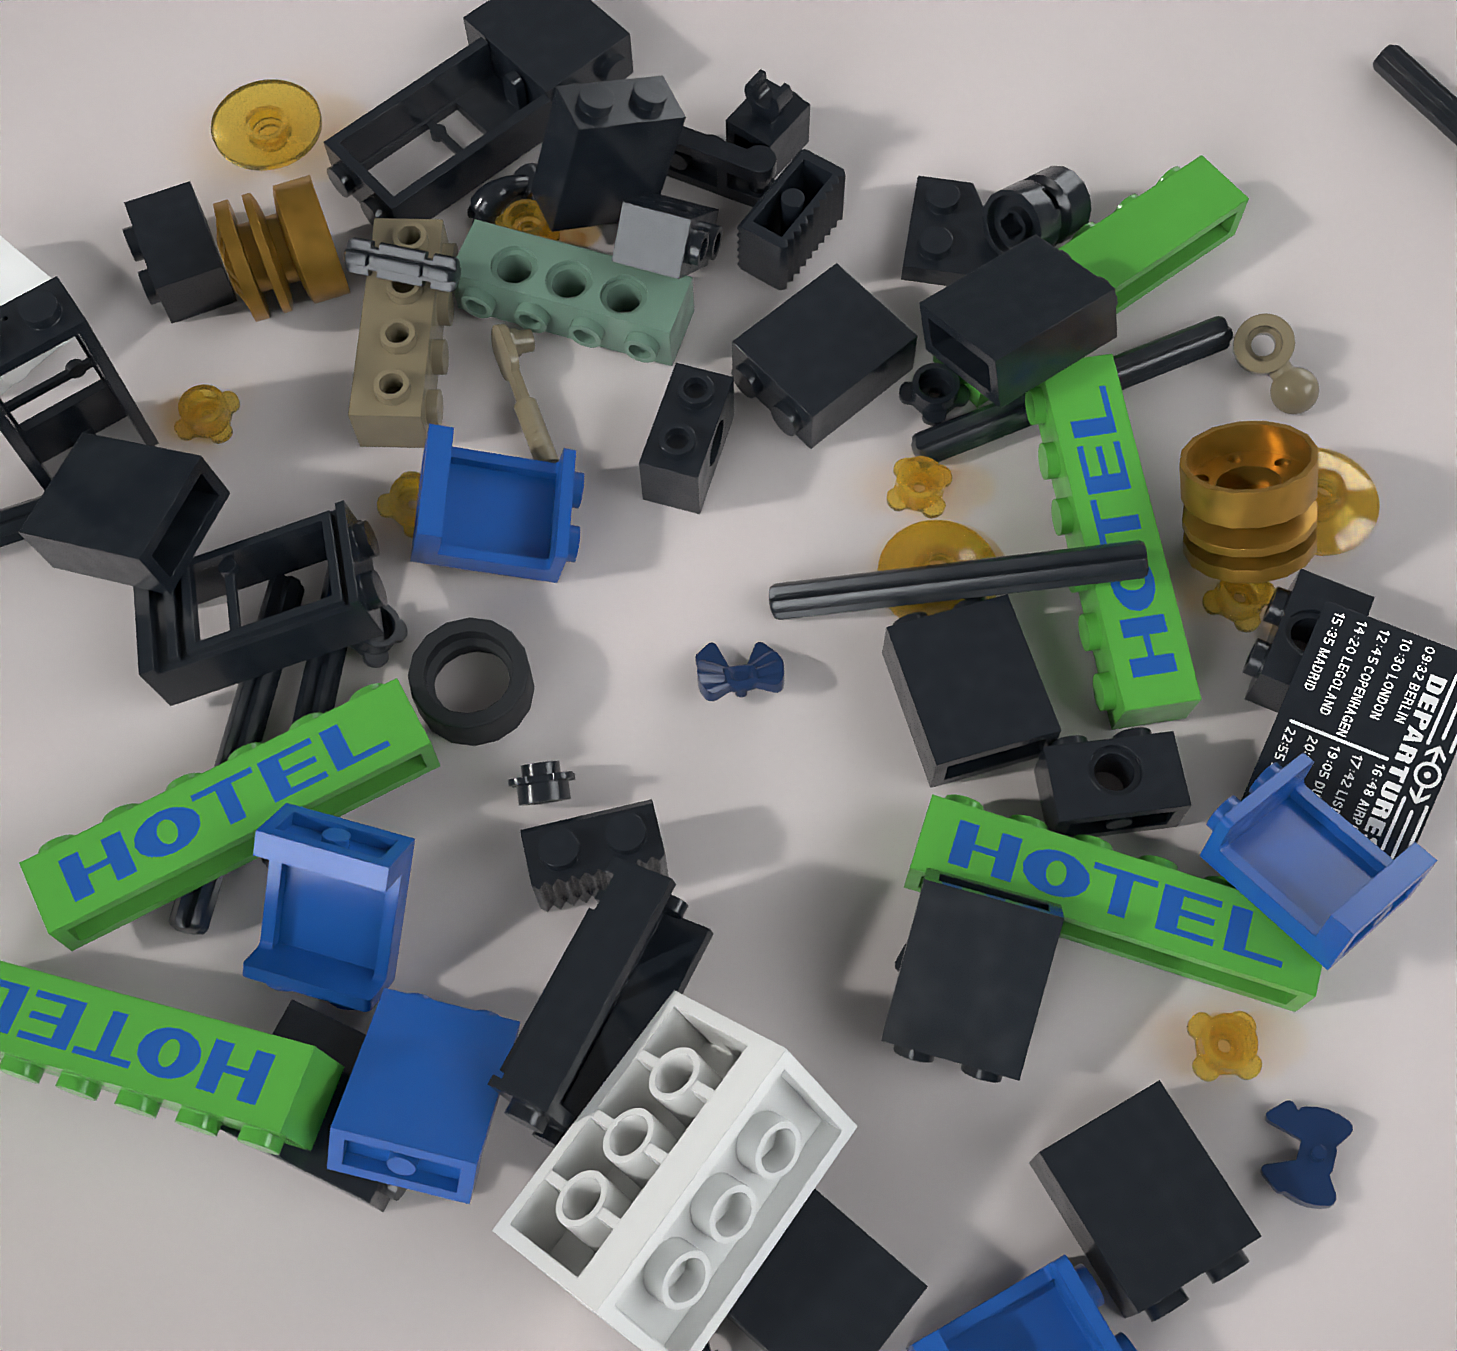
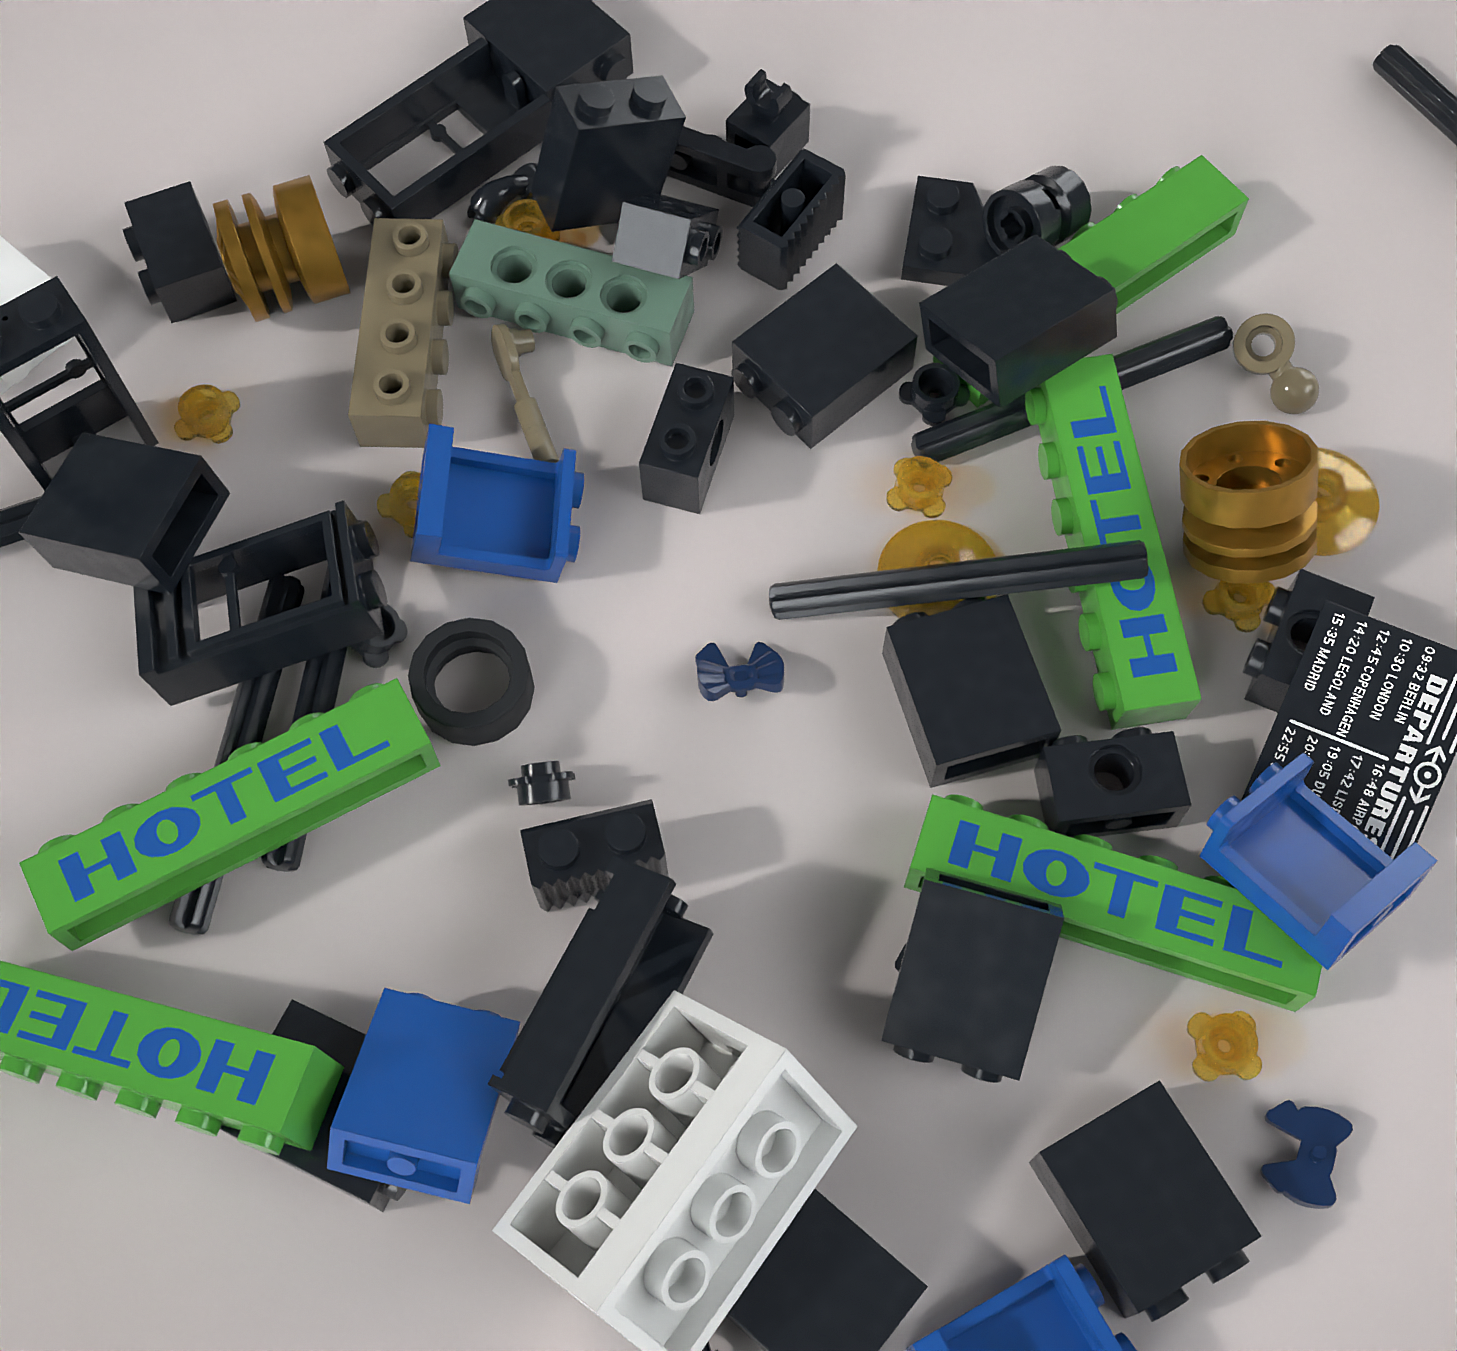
clear yellow dish [211,79,322,171] -> none
blue panel [242,803,415,1012] -> none
axle [344,237,461,292] -> none

